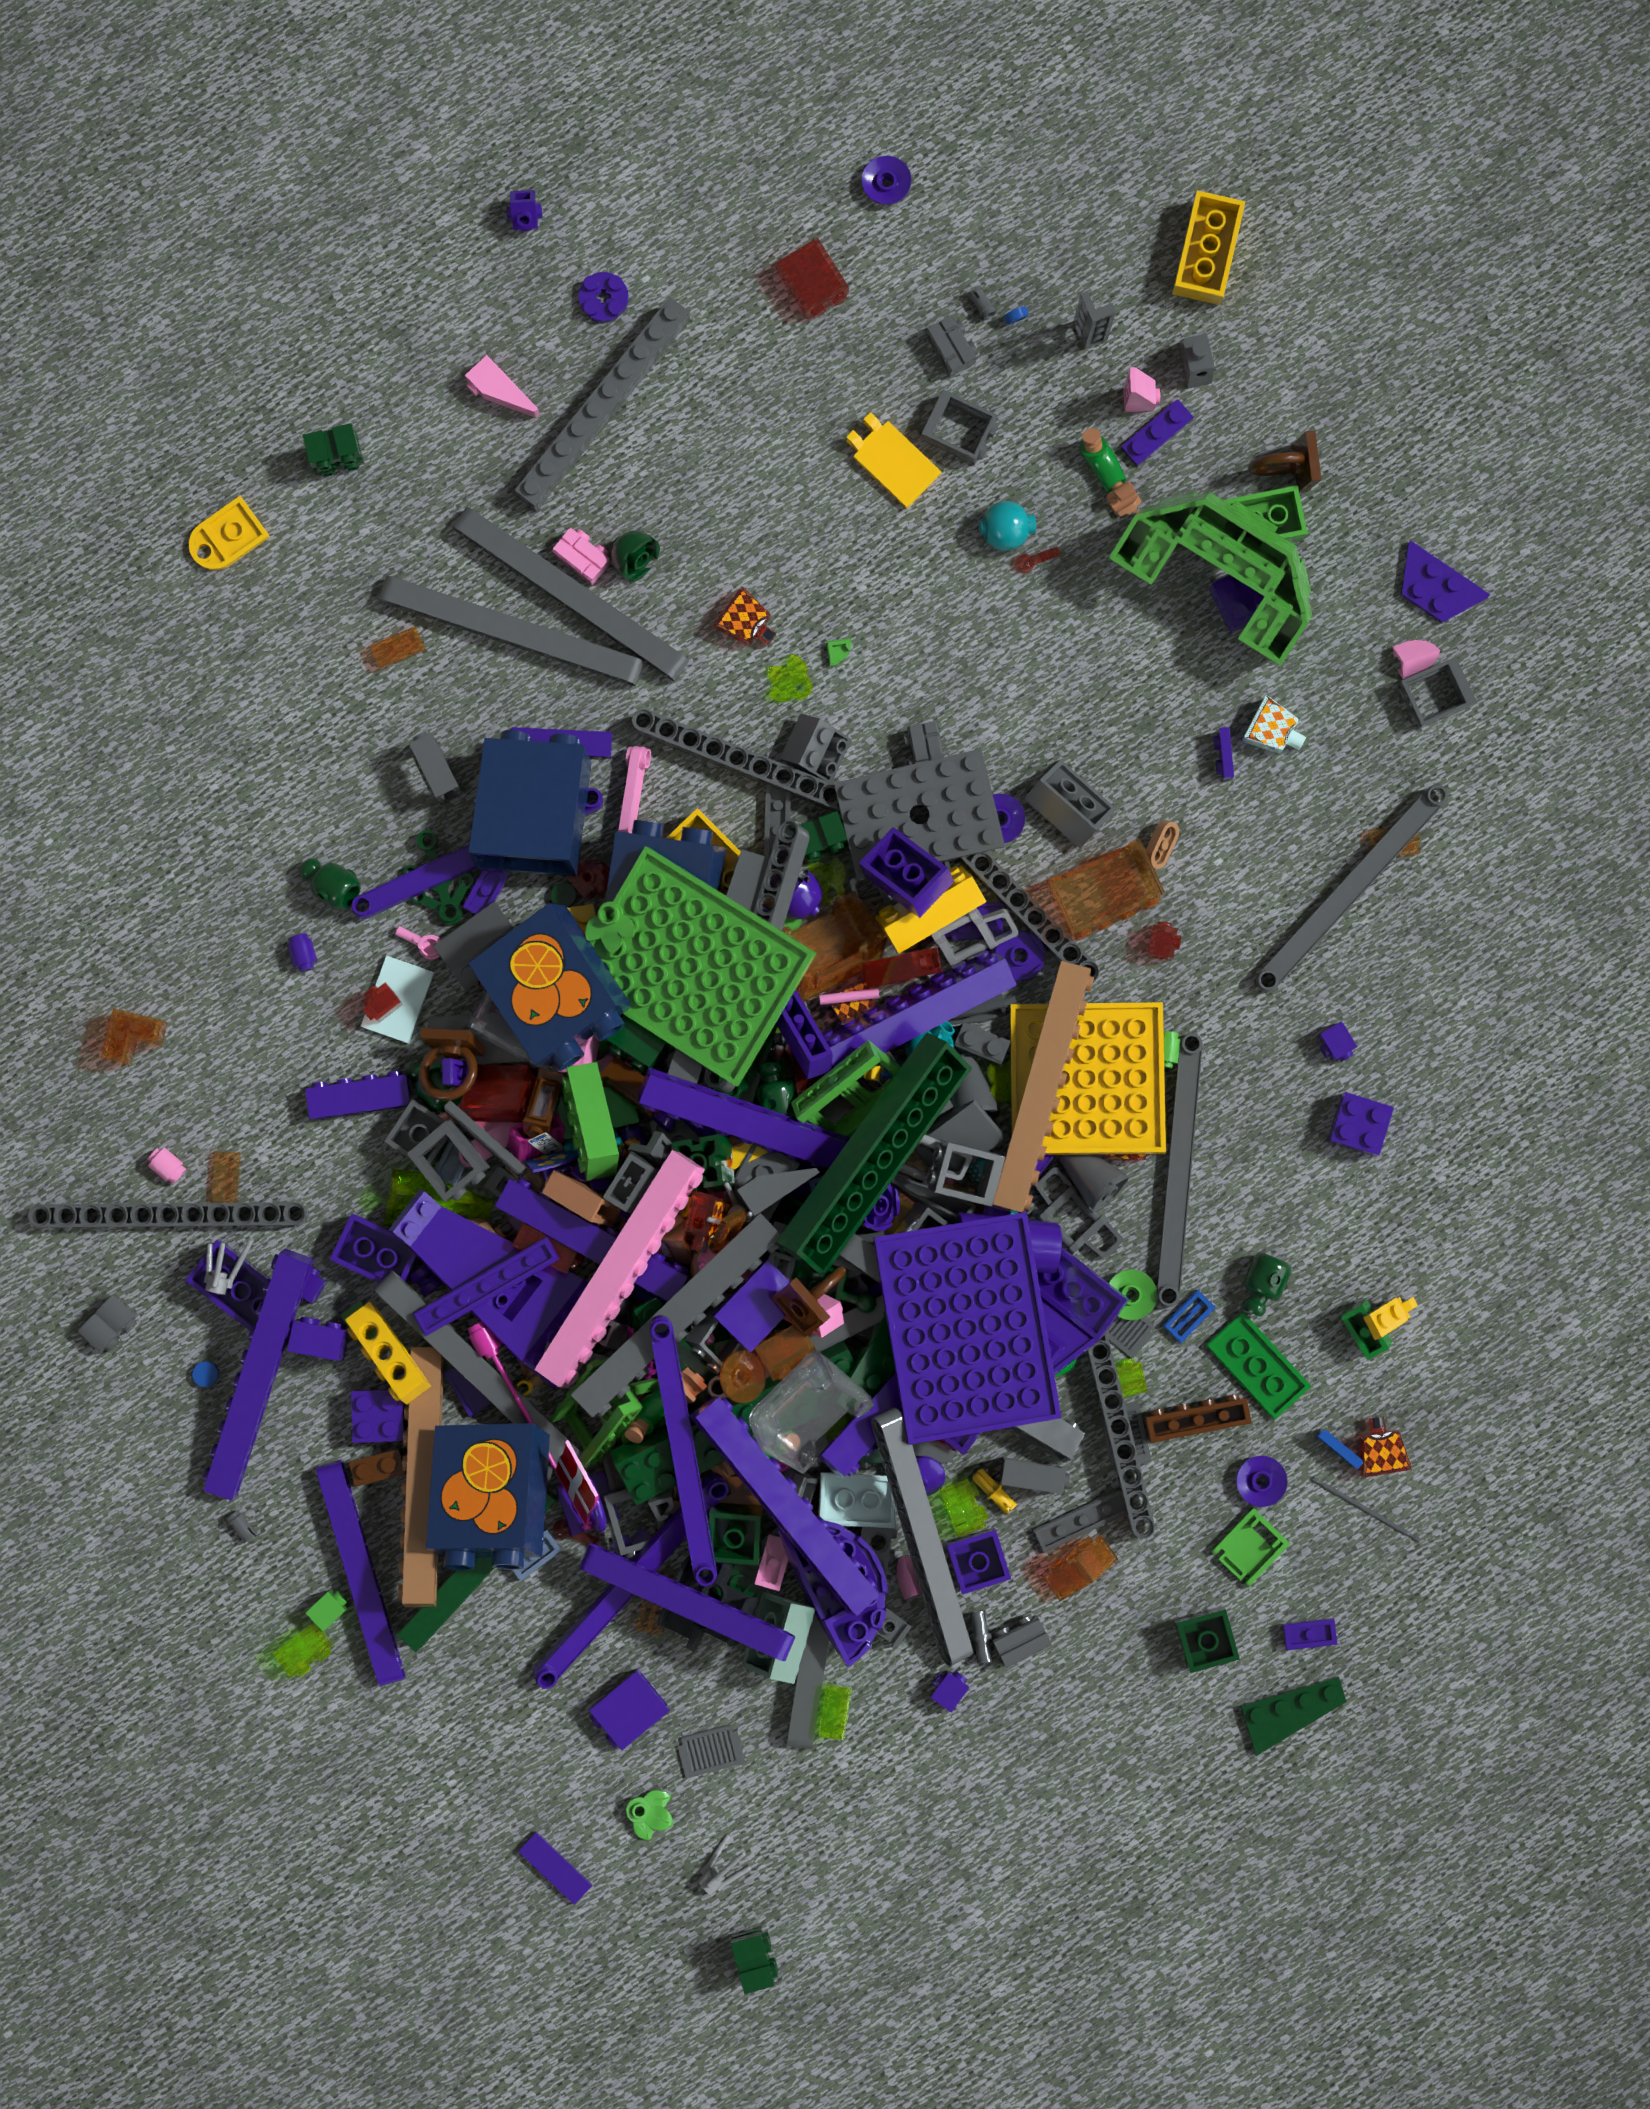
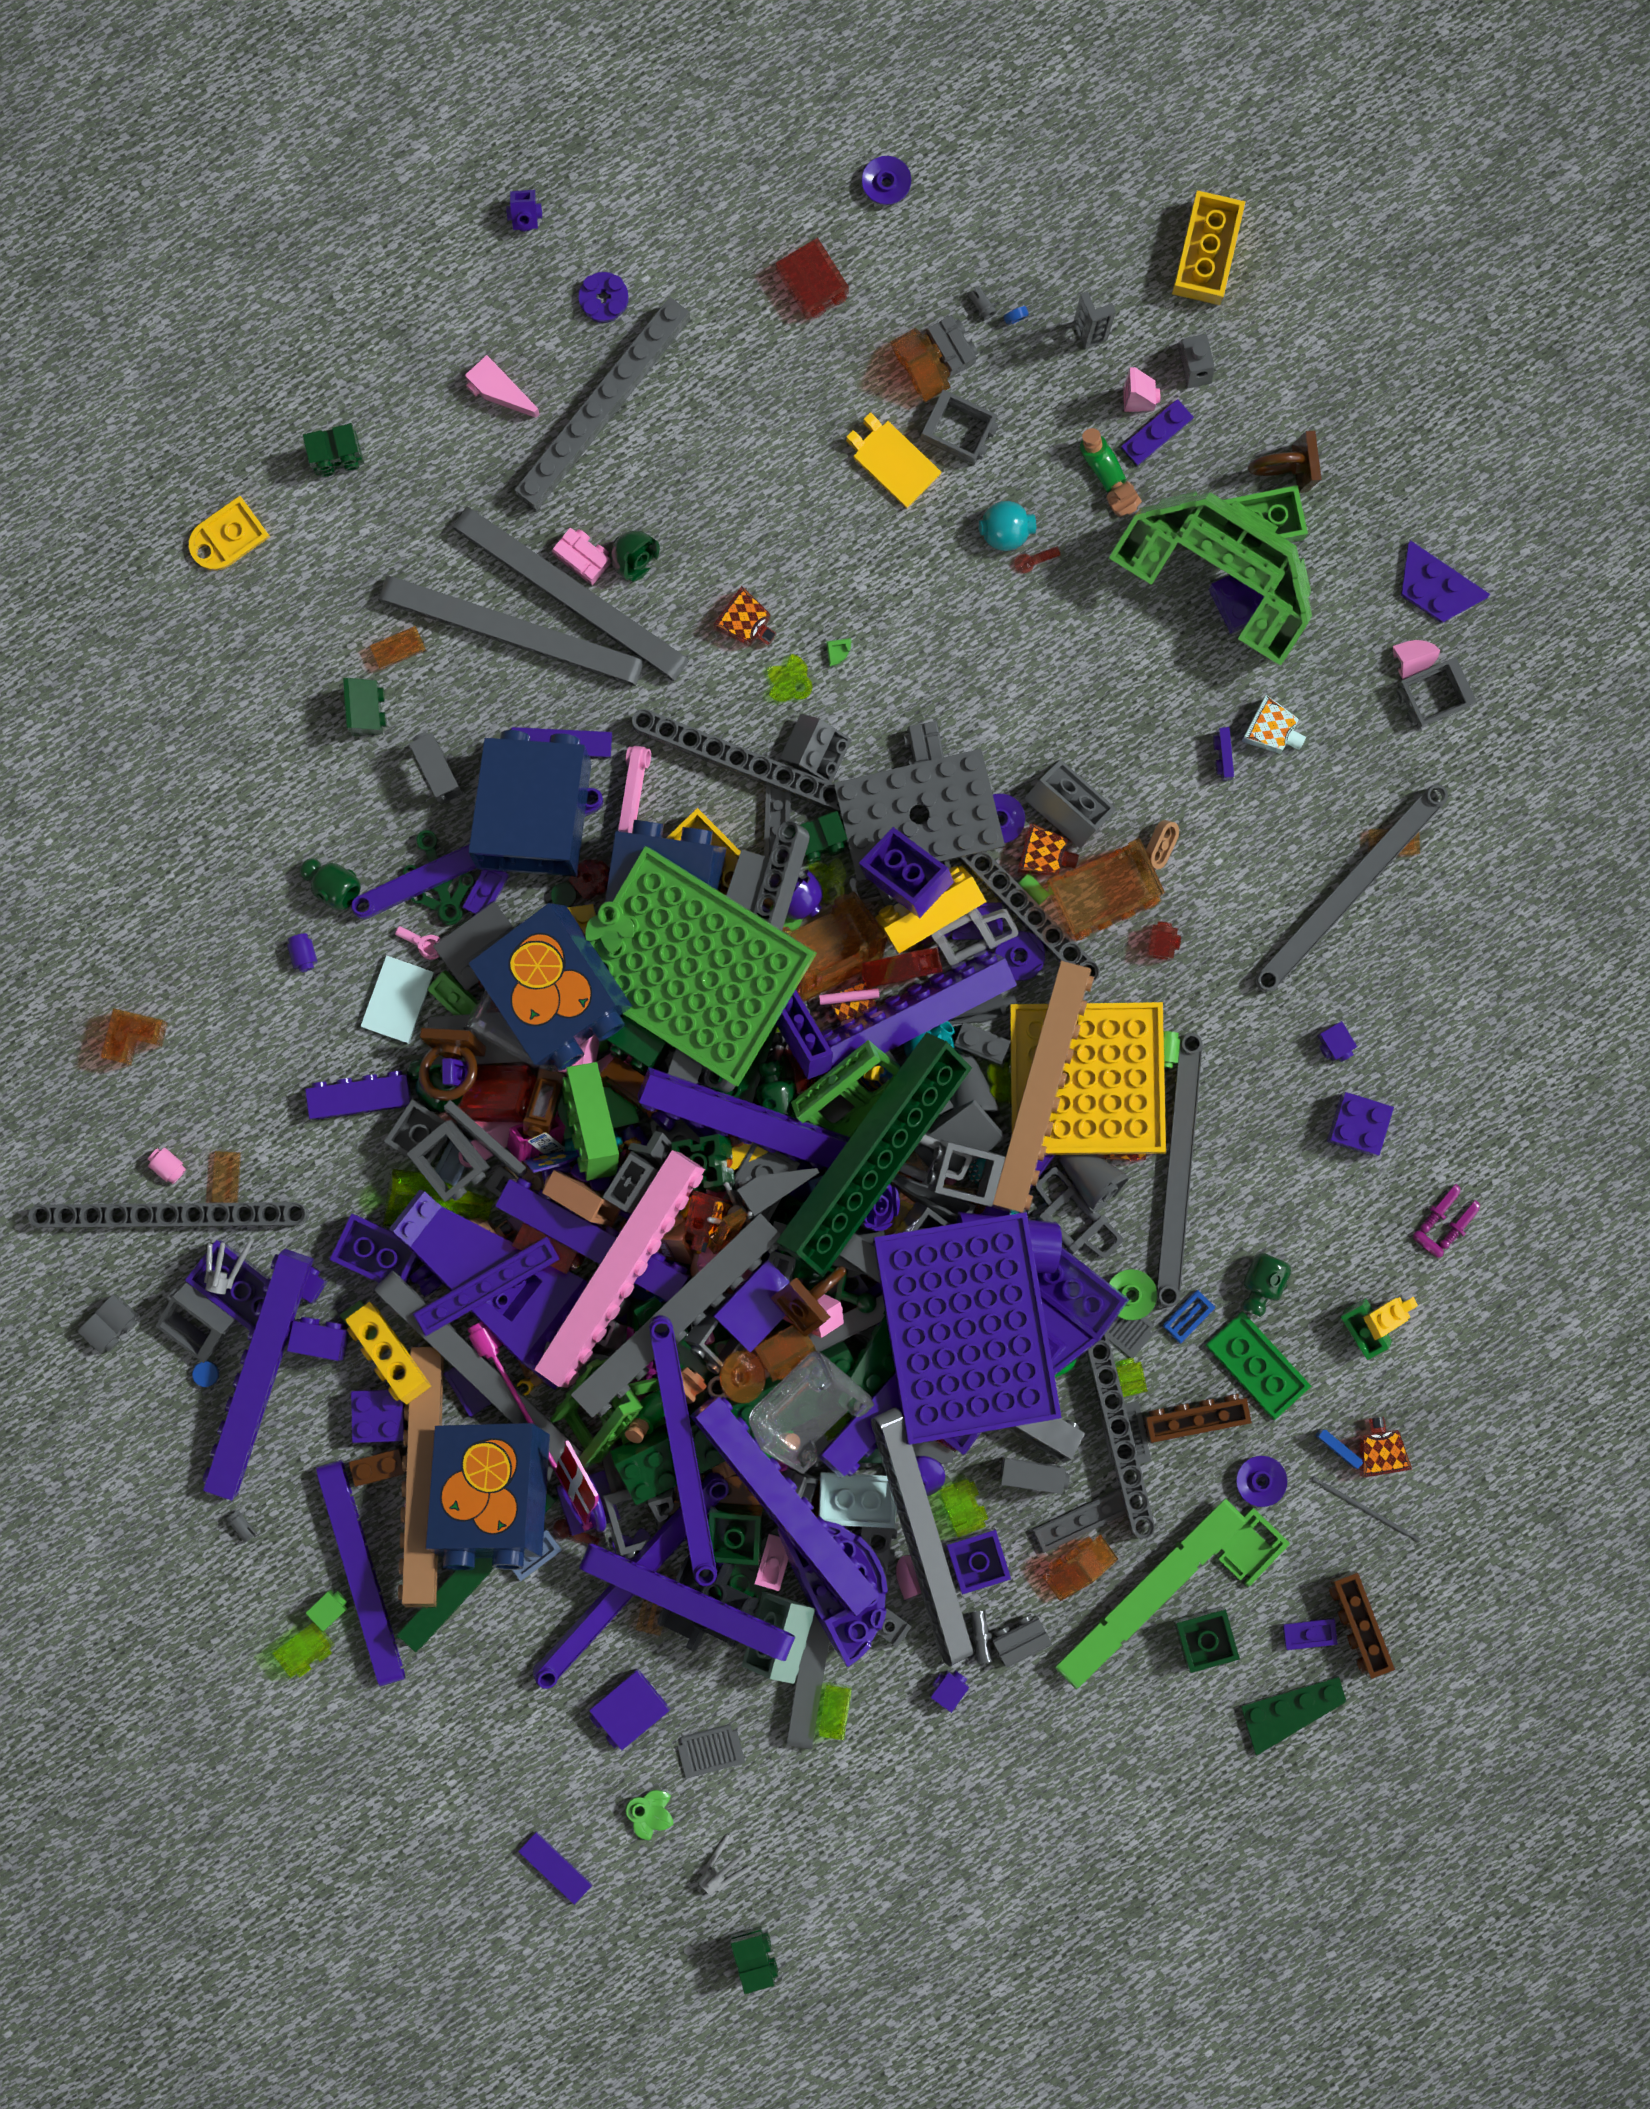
clear red brick [361,982,403,1023] -> none
yellow axle [972,1469,1017,1515] -> none
none -> dark grey window [156,1283,235,1363]
none -> dark green slope [343,678,387,736]
none -> bright green plate [427,970,482,1015]
none -> clear orange brick [890,328,951,402]
none -> torso [1017,823,1079,876]
none -> bright green piece [1018,873,1050,906]
none -> bright green piece [1054,1498,1247,1690]
none -> reddish brown brick [1328,1570,1395,1679]
none -> magenta piece [1413,1184,1480,1258]

